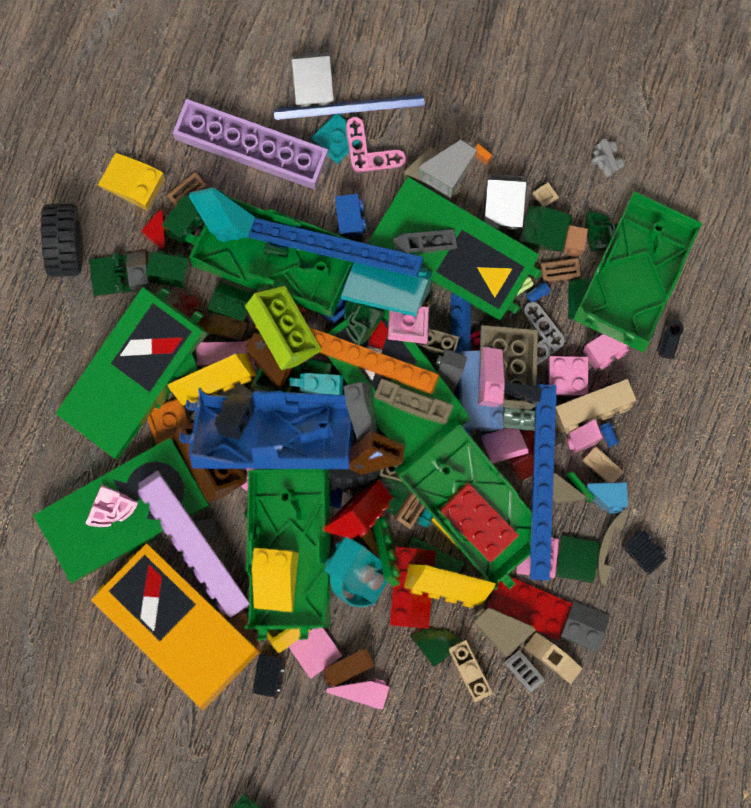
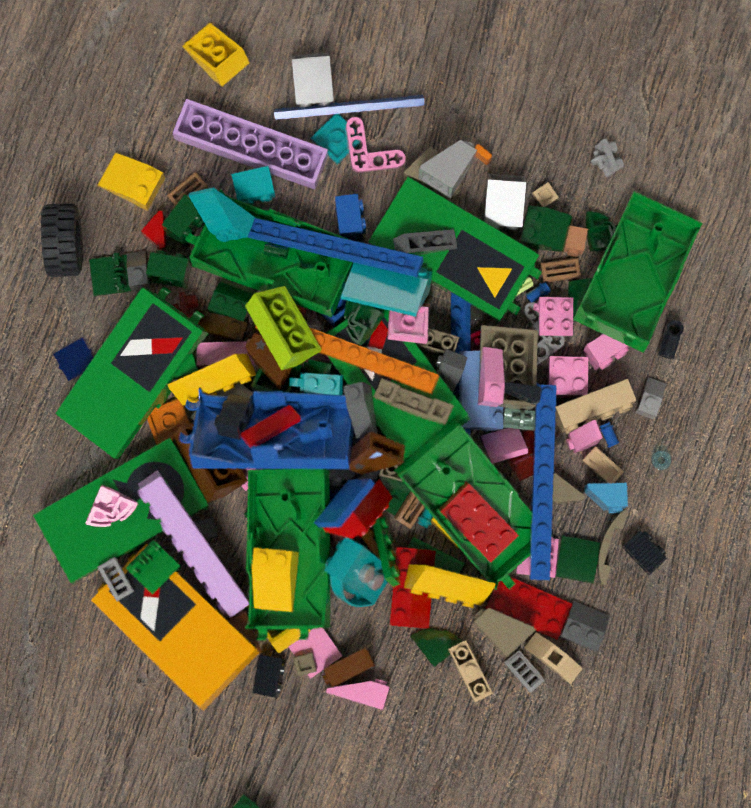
green piece [566,471,594,503] -> none
none -> clear blue piece [53,338,94,381]
none -> light grey slope [98,557,134,601]
none -> green hinge [126,540,180,594]
none -> yellow slope [183,23,250,86]
none -> teal slope [231,166,275,205]
none -> red tile [240,405,301,449]
none -> dark tan tile [293,653,317,676]
none -> blue tile [314,479,375,528]
none -> bright pink hinge [533,297,573,336]
none -> light grey slope [635,377,666,419]
none -> clear light blue plate [652,451,671,470]

